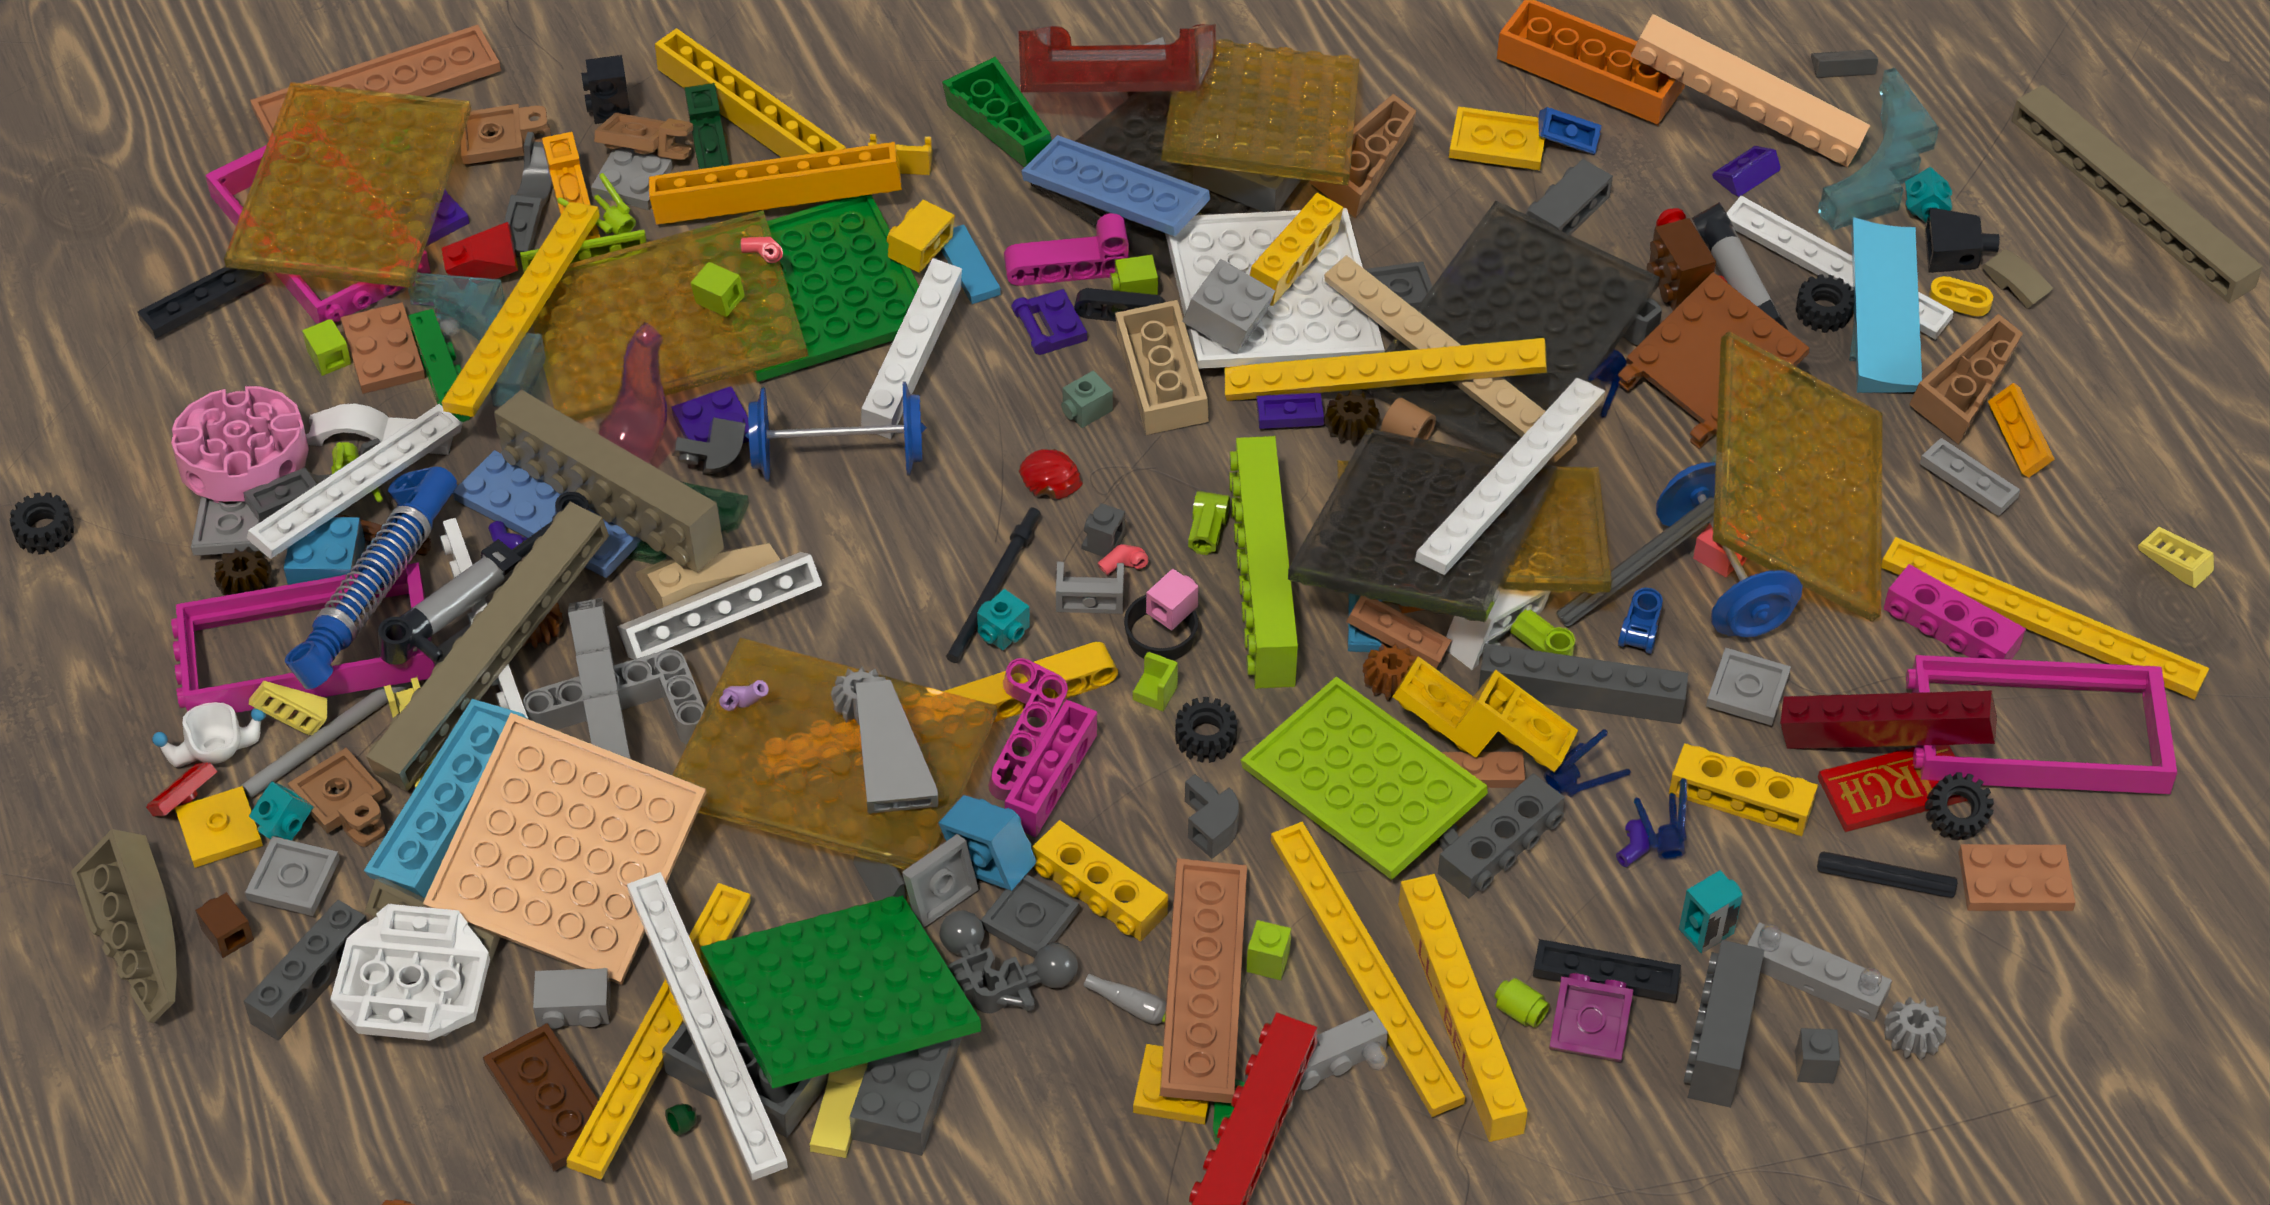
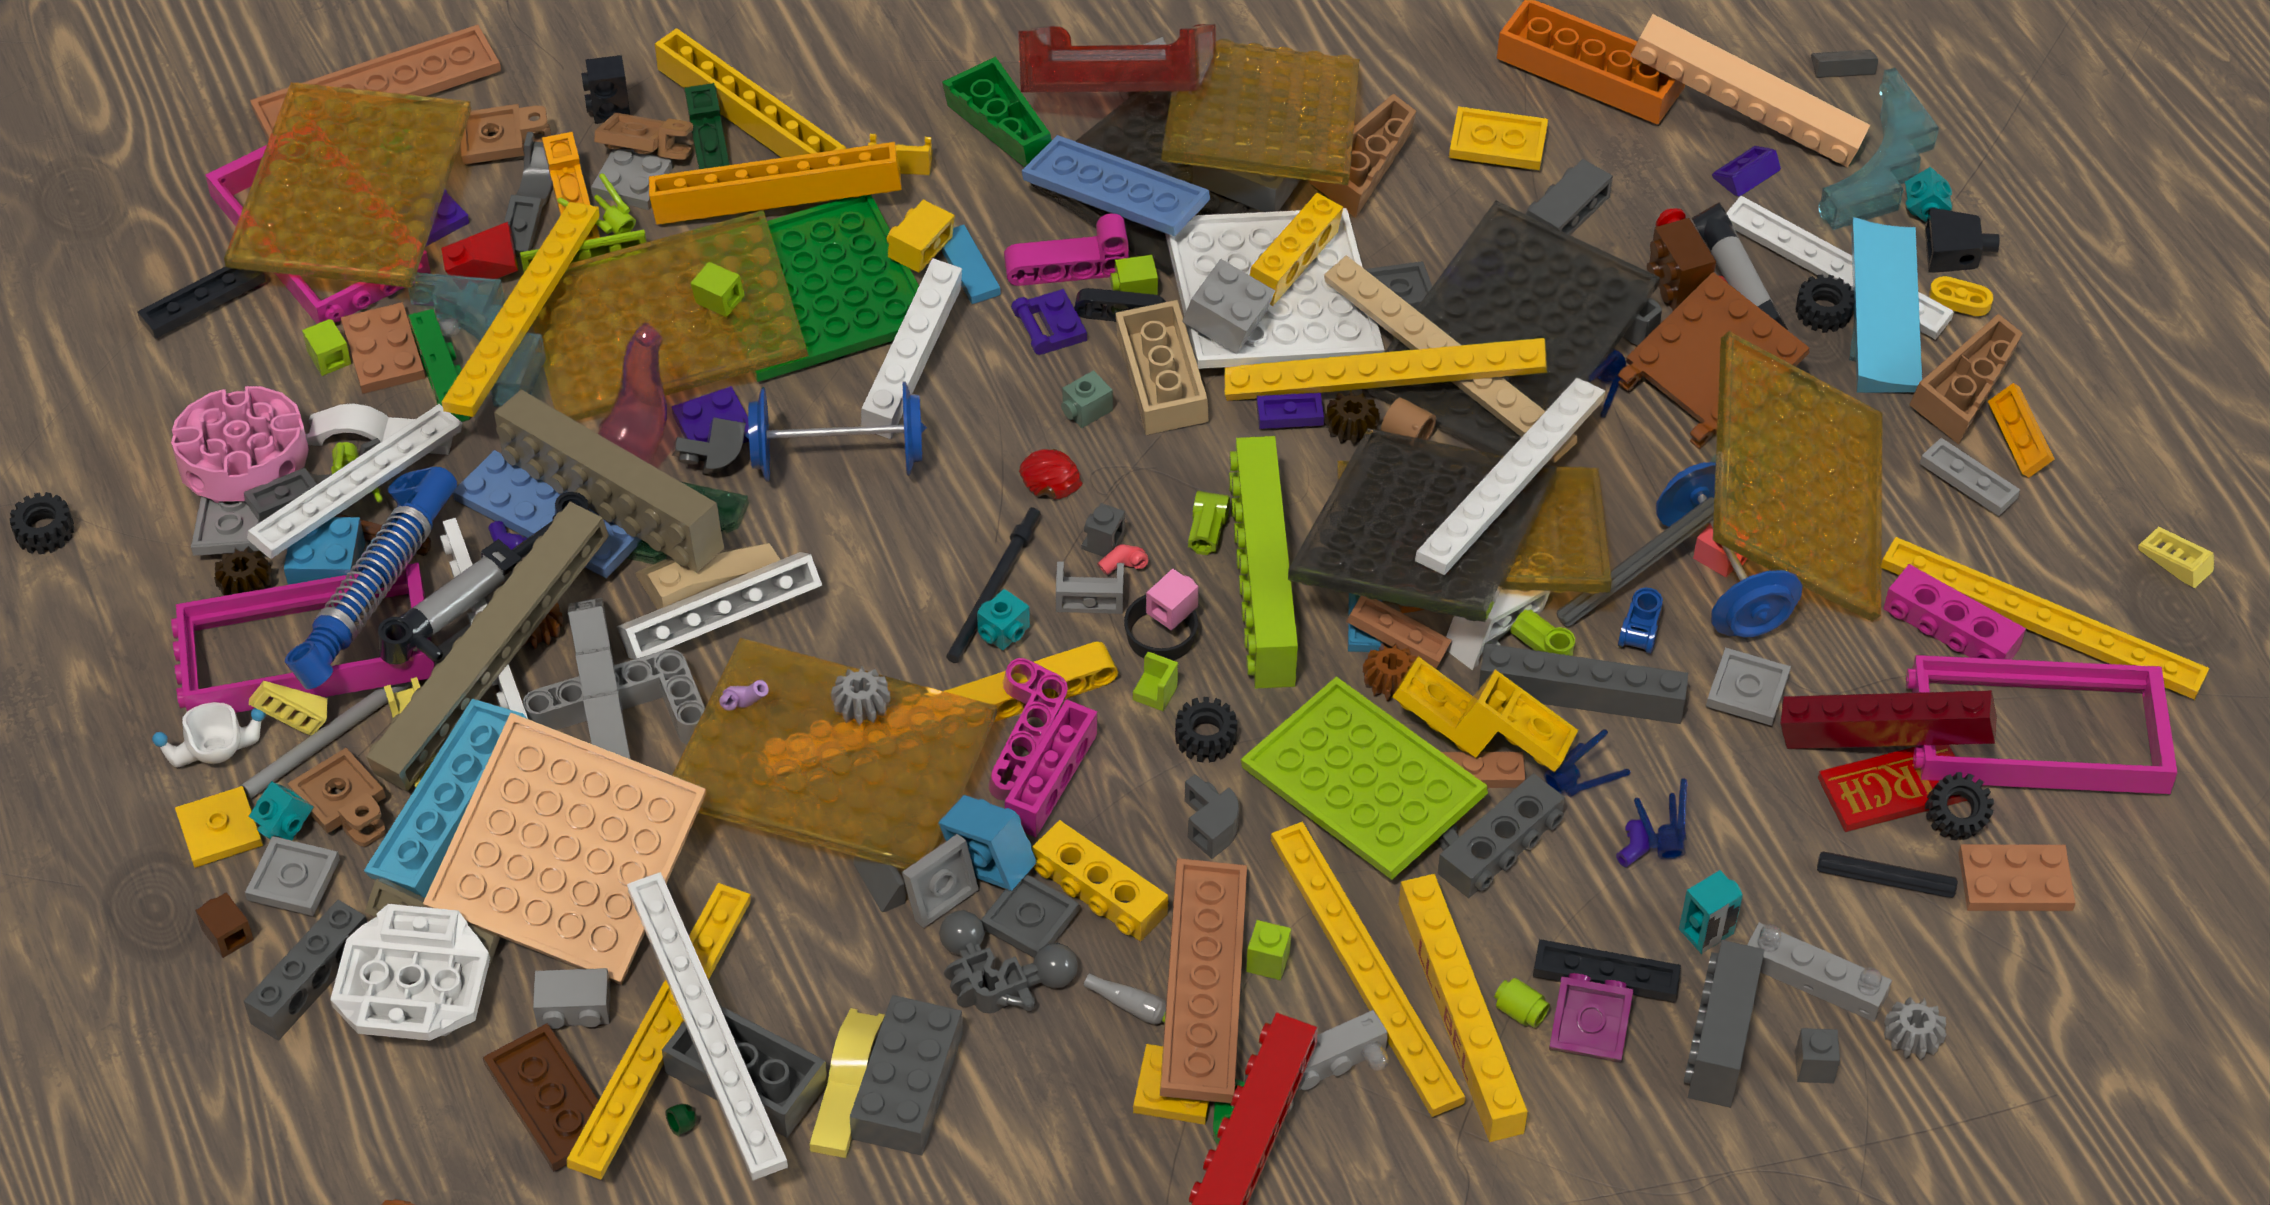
dark tan wedge [71,829,177,1023] -> none
red plate [146,762,217,817] -> none
green plate [700,895,981,1089] -> none
coral arm [741,237,783,263] -> none
light grey slope [856,677,938,814] -> none
blue slope [1538,107,1602,155] -> none
yellow brick [1669,743,1818,836] -> none
dark tan slope [1982,249,2054,309] -> none
dark tan brick [2011,85,2263,304] -> none

